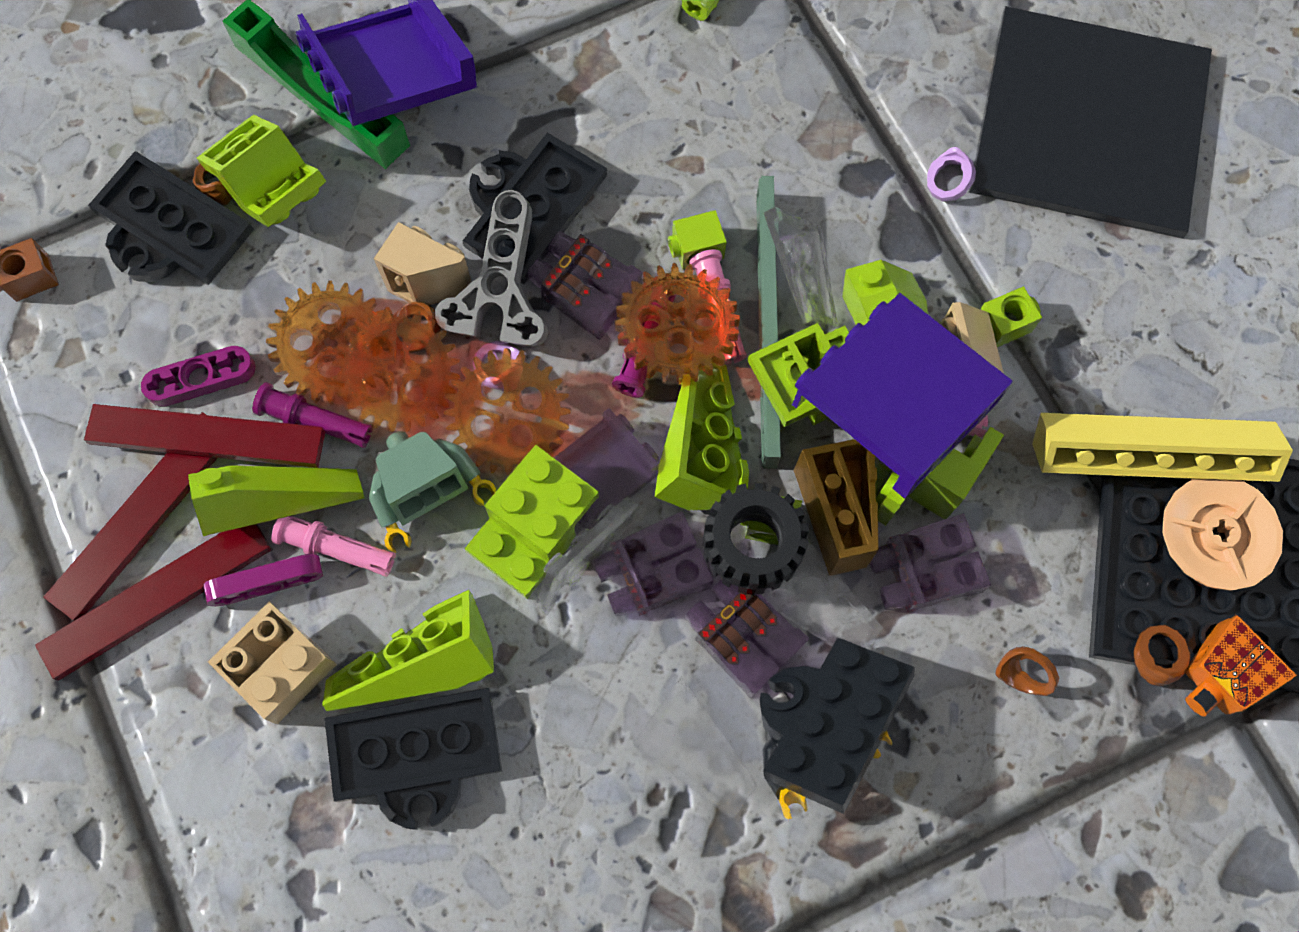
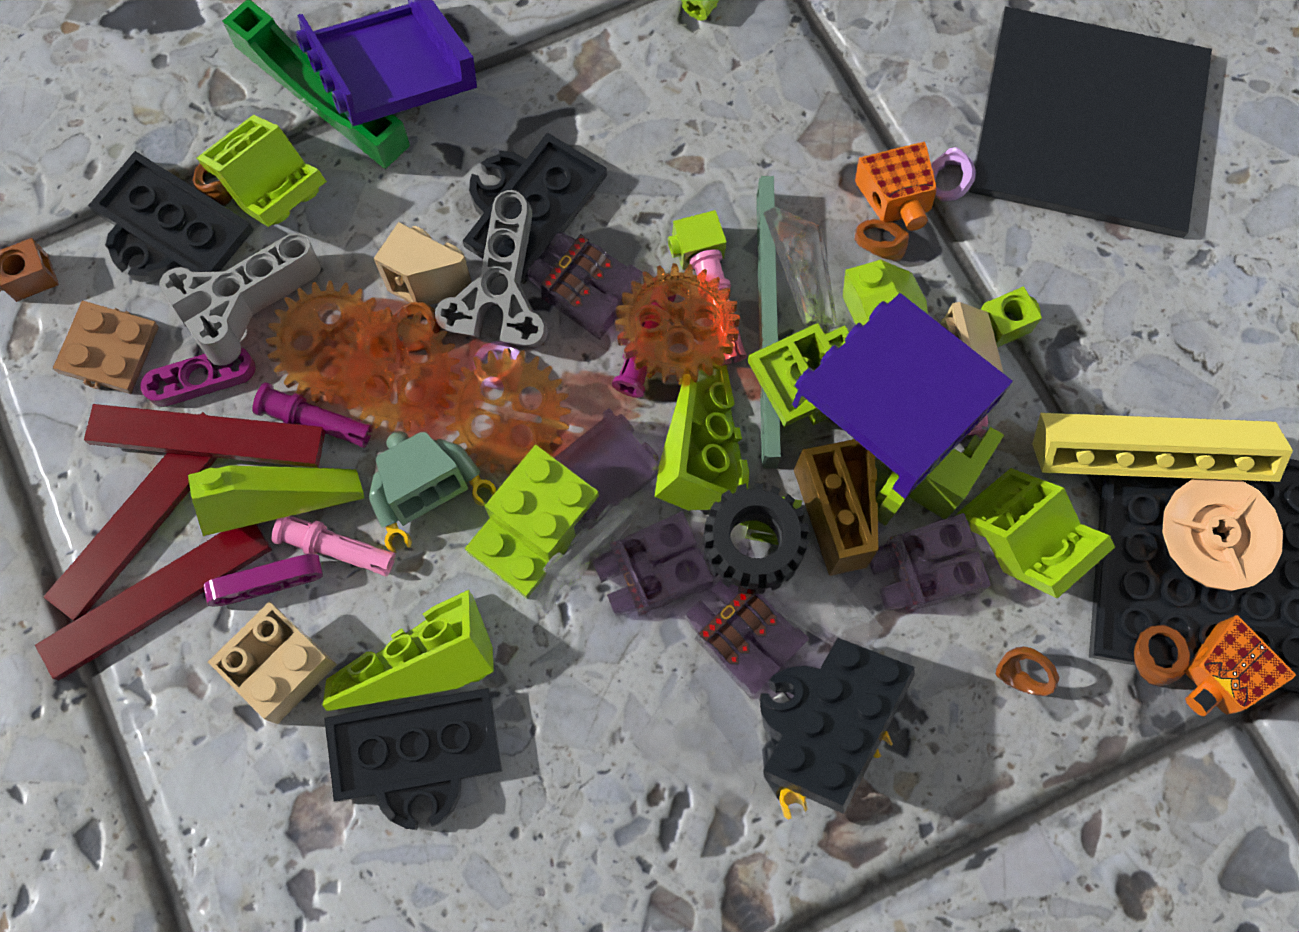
none -> medium nougat plate [53,300,159,394]
none -> light grey beam [159,233,321,366]
none -> orange torso [855,141,936,231]
none -> dark orange piece [855,219,910,261]
none -> lime bracket [955,468,1115,598]

